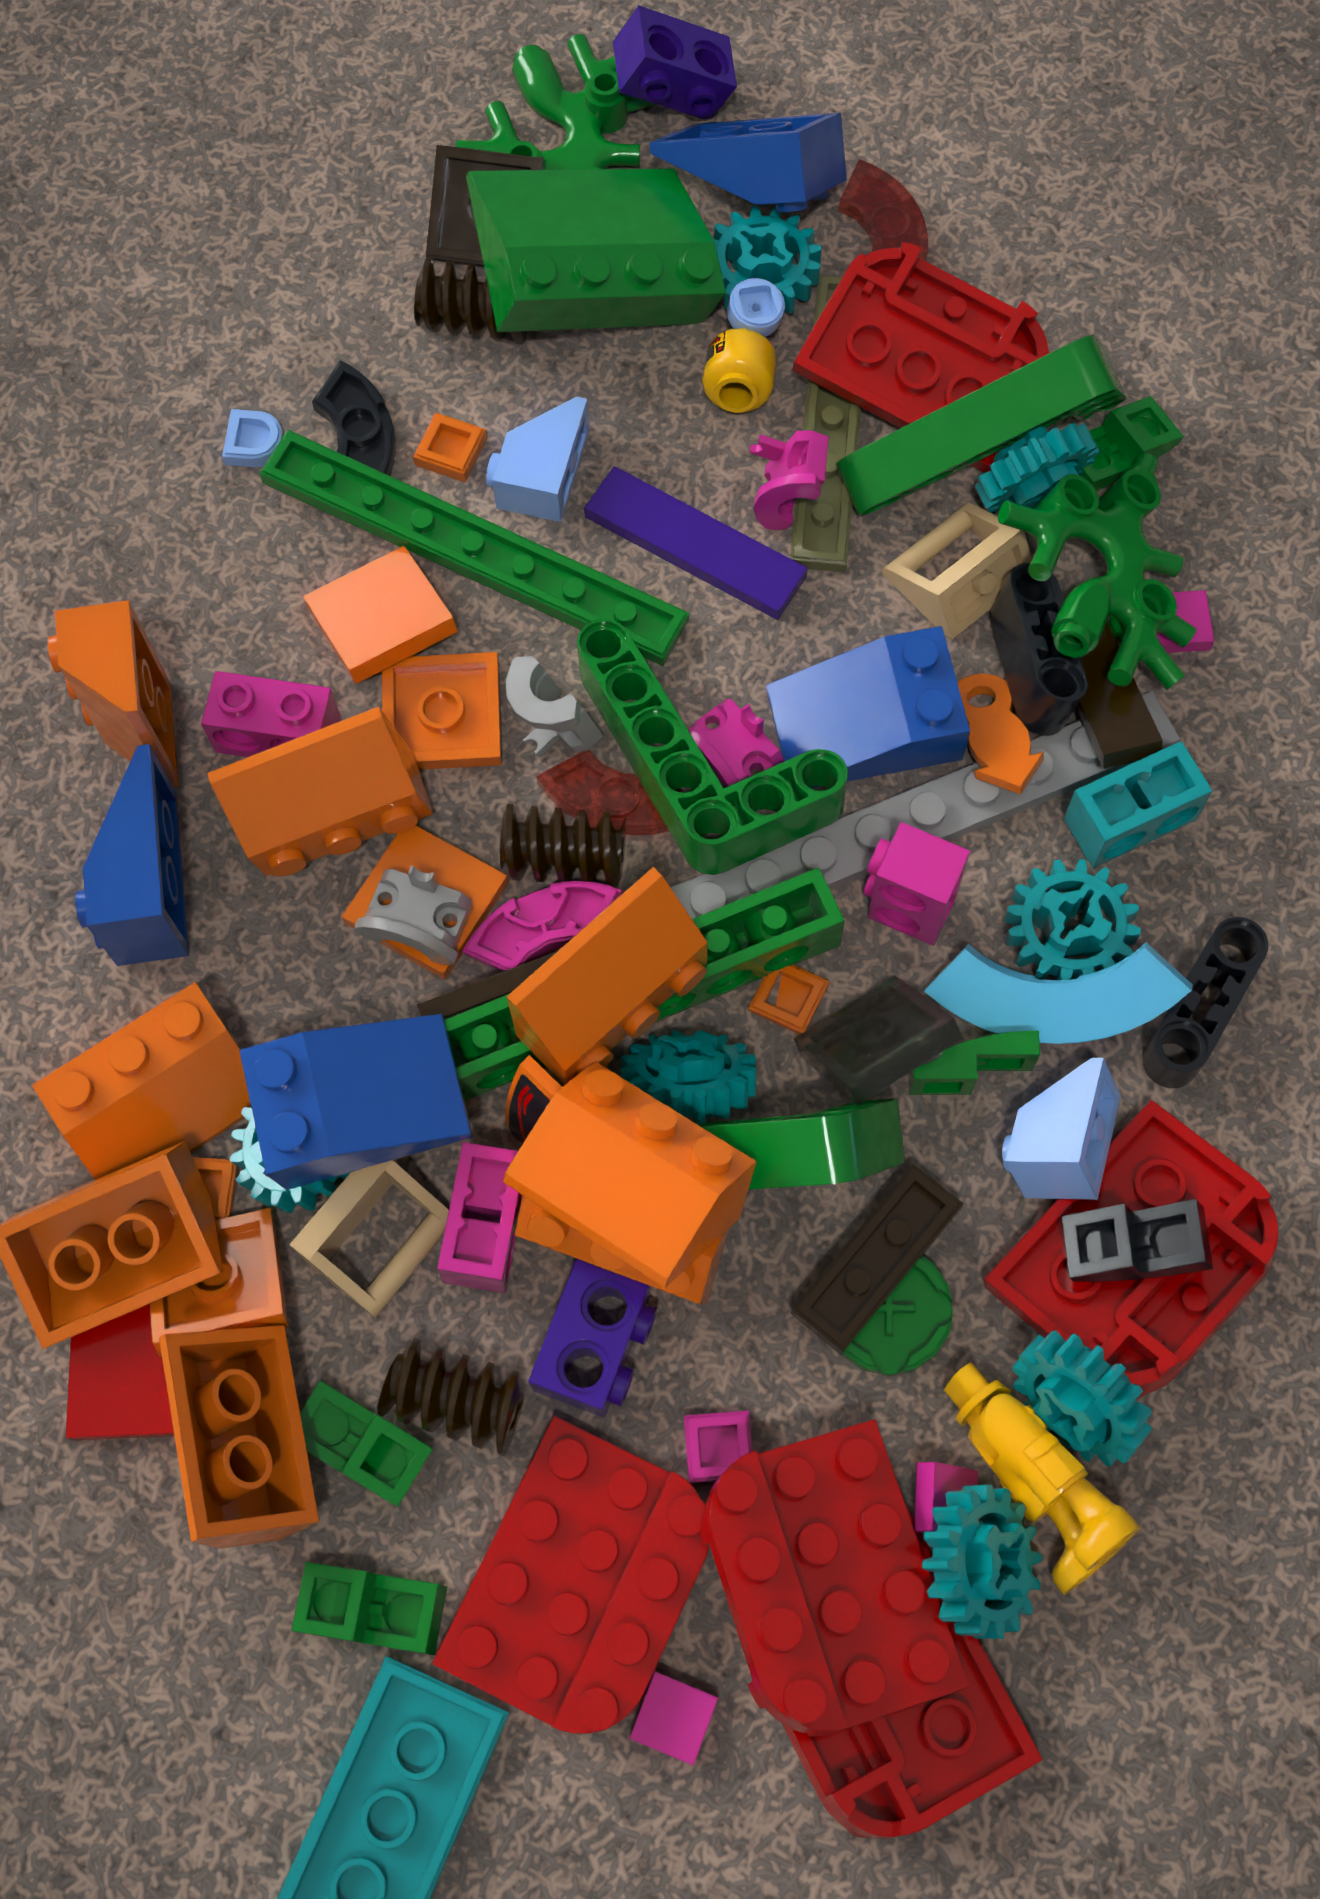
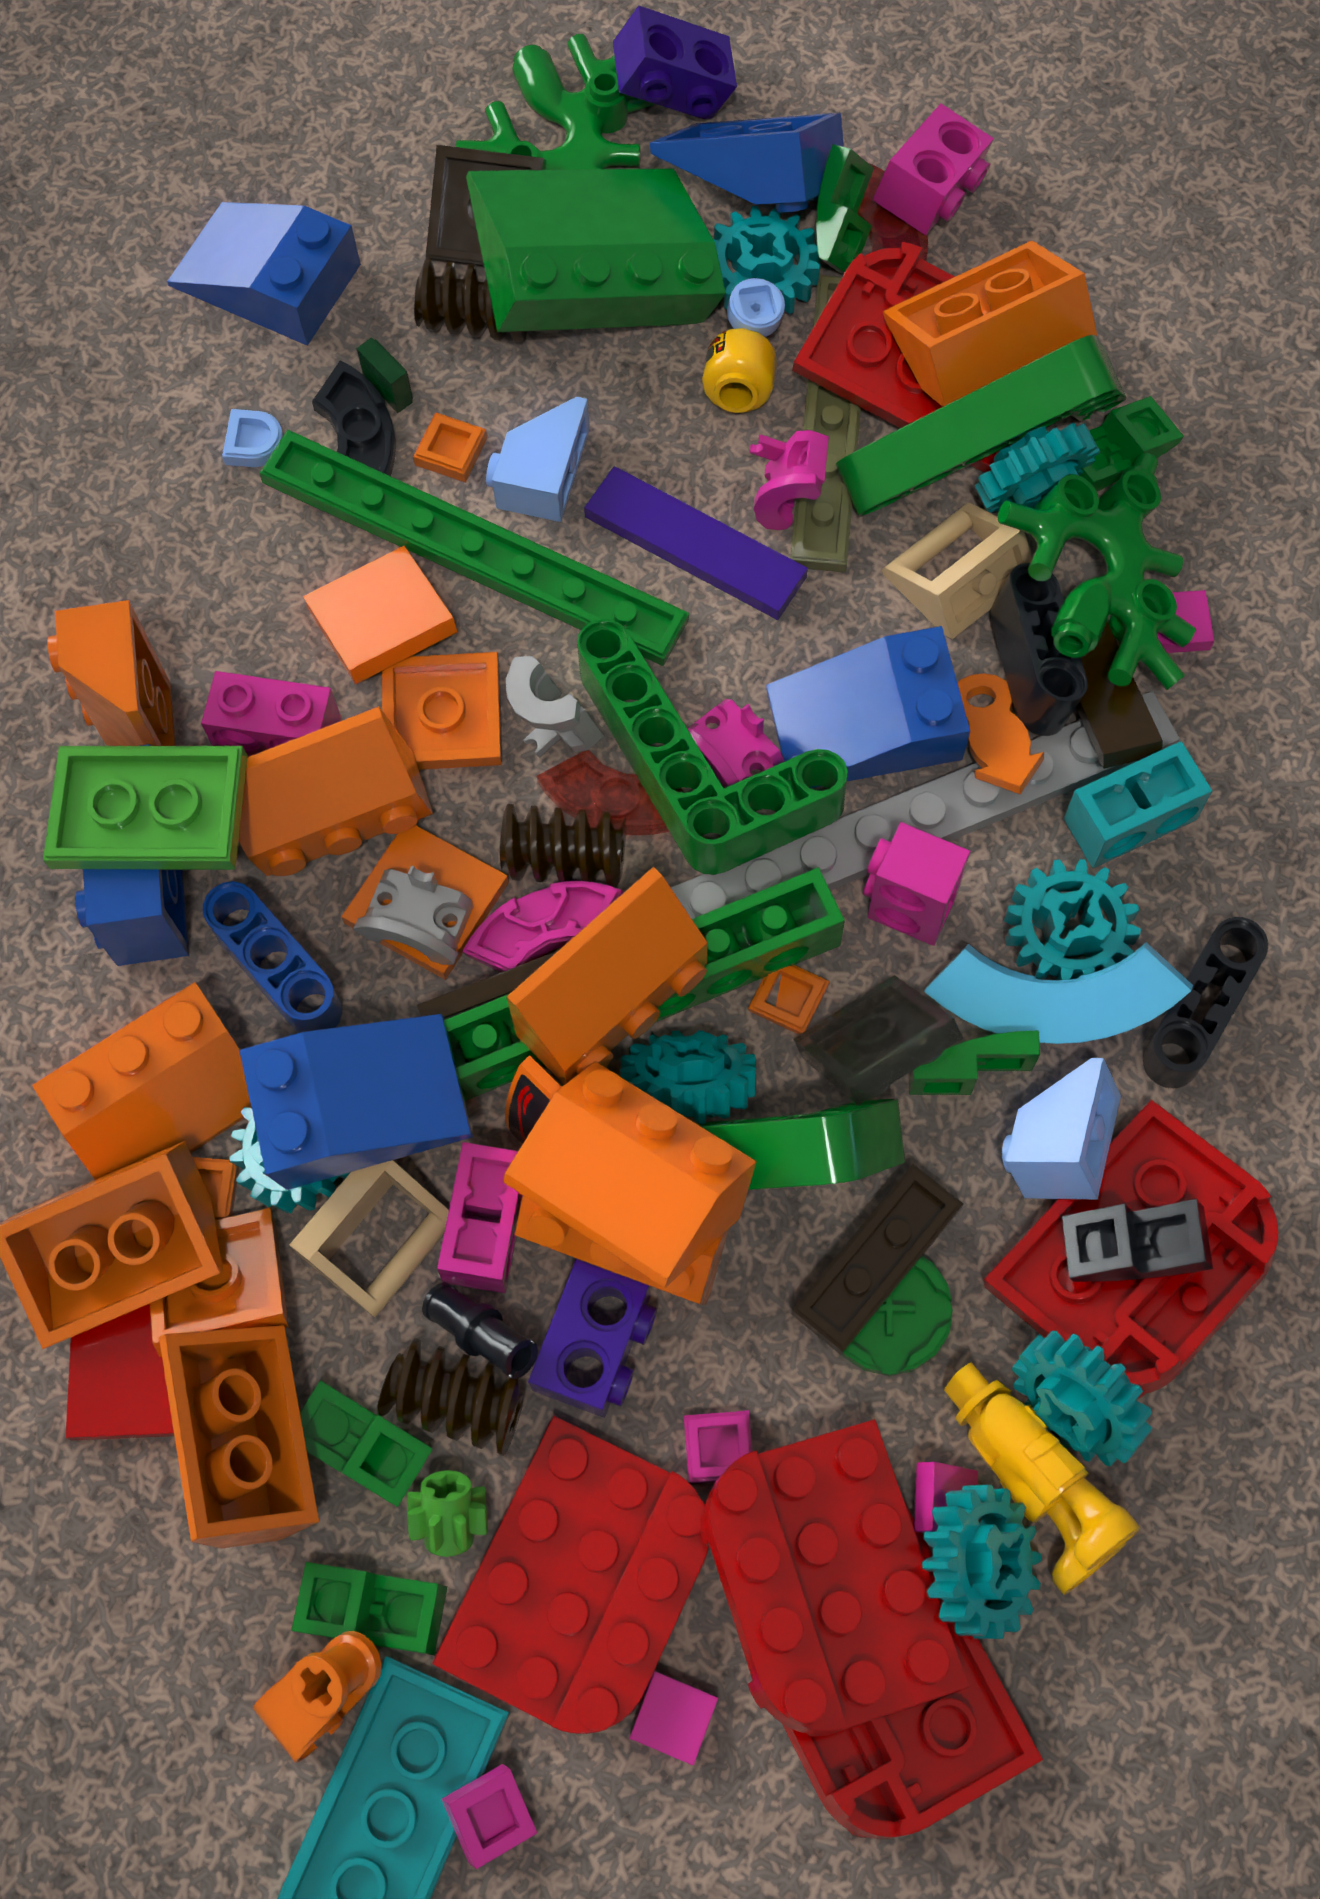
none -> bright green tile [43,746,248,870]
none -> blue slope [167,202,361,346]
none -> blue beam [203,881,342,1033]
none -> orange piece [253,1631,382,1763]
none -> dark green tile [356,337,413,413]
none -> bright green gear [407,1470,488,1557]
none -> black pin [422,1282,538,1379]
none -> dark pink tile [441,1764,537,1869]
none -> green slope [816,144,874,275]
none -> dark pink brick [873,103,994,235]
none -> orange slope [883,240,1098,407]

